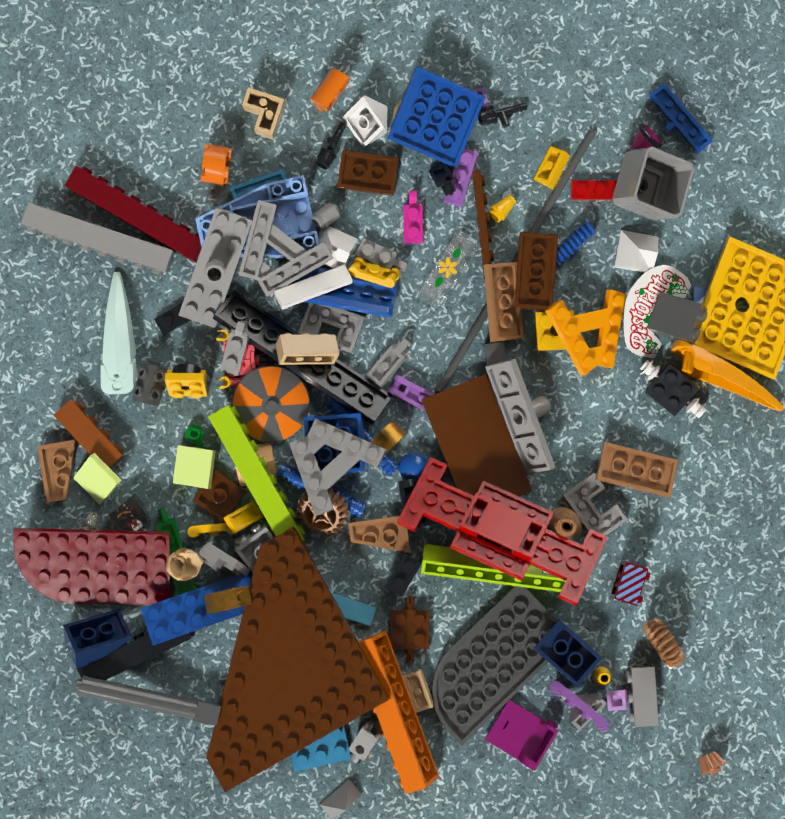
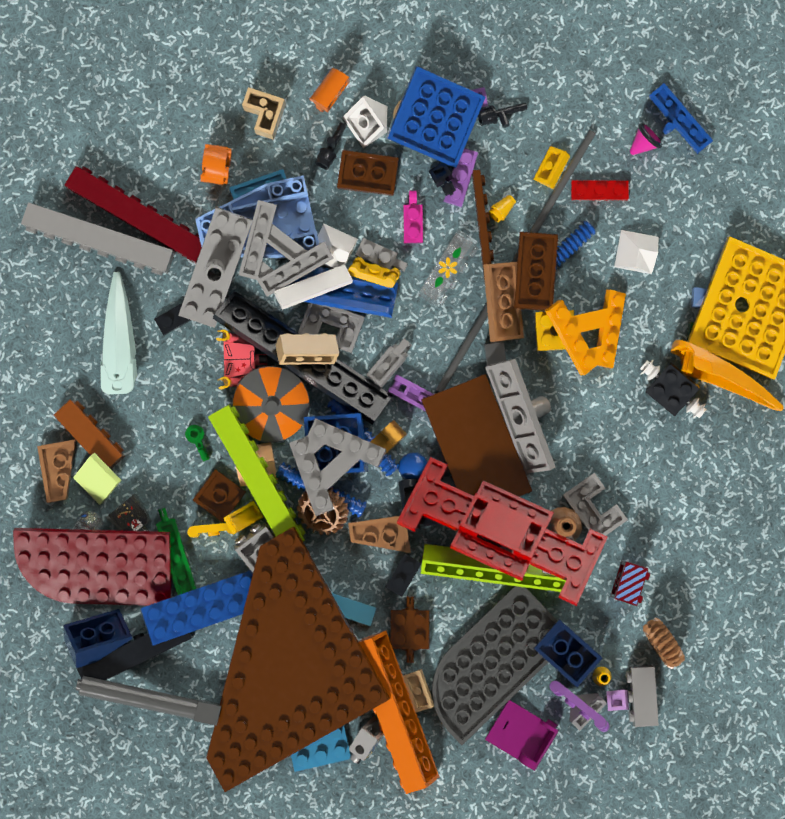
dark grey brick [132,361,167,406] -> none
yellow piece [165,364,208,398] -> none
tan hair [166,548,204,581] -> none
yellowish green tile [173,445,216,489] -> none
light grey plate [199,542,251,577] -> none
pearl gold brick [204,585,252,614] -> none
light grey hinge [220,321,249,376] -> none
light grey brick [311,203,340,230] -> none
light grey slope [320,779,361,819] -> none
medium nougat plate [595,442,678,498] -> none
light grey plate [612,147,694,220] -> none
sticker [624,265,691,358] -> none
dark grey brick [647,292,708,345] -> none
nougat piece [699,751,726,776] -> none

